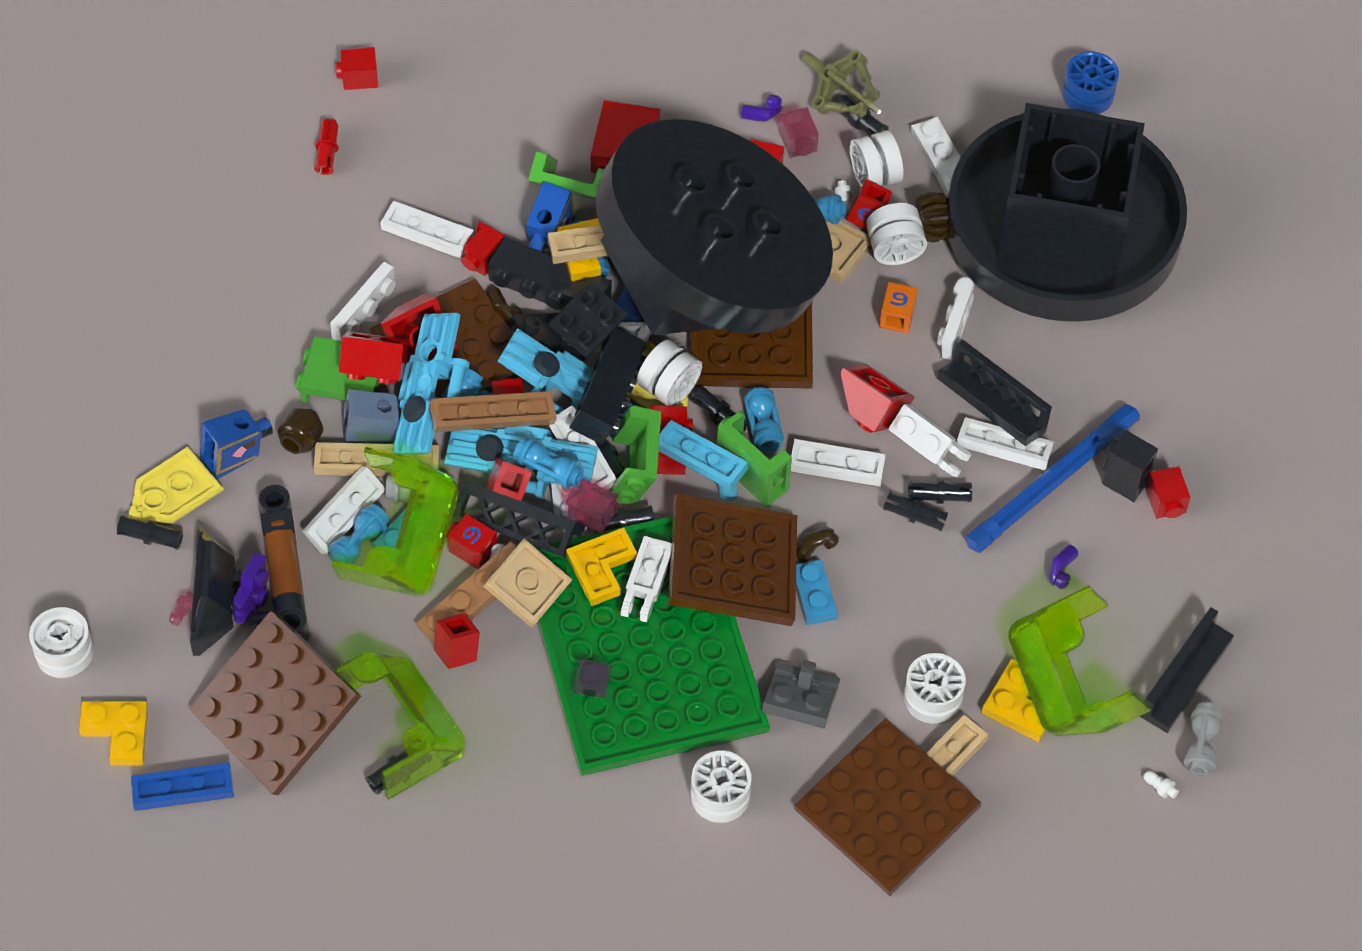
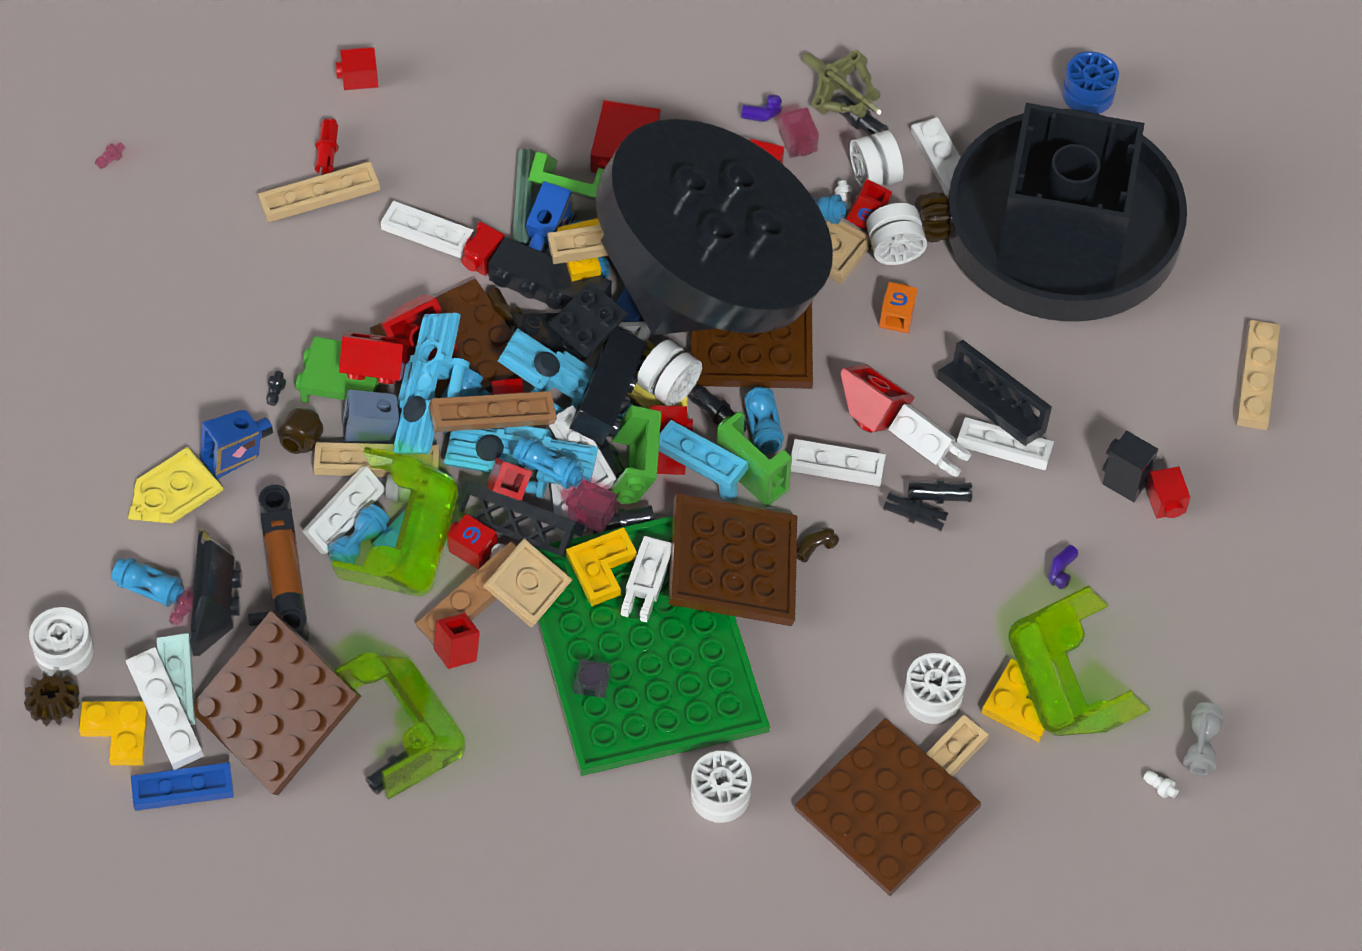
black pin [117,515,183,550] -> none
dark purple hinge [233,553,269,624] -> none
white plate [330,262,396,341] -> none
dark grey hinge [762,660,840,729] -> none
dark azure plate [796,560,838,626] -> none
white hinge [937,277,974,360] -> none
blue piece [966,404,1140,553] -> none
black fence [1140,607,1234,734] -> none
none -> dark brown gear [24,670,80,727]
none -> clear pink piece [94,142,126,169]
none -> dark azure piece [111,557,184,607]
none -> white plate [125,647,204,770]
none -> light aqua plate [157,633,196,725]
none -> tan plate [258,161,380,223]
none -> black piece [266,371,286,406]
none -> sand green axle [512,148,534,246]
none -> tan plate [1236,320,1280,430]

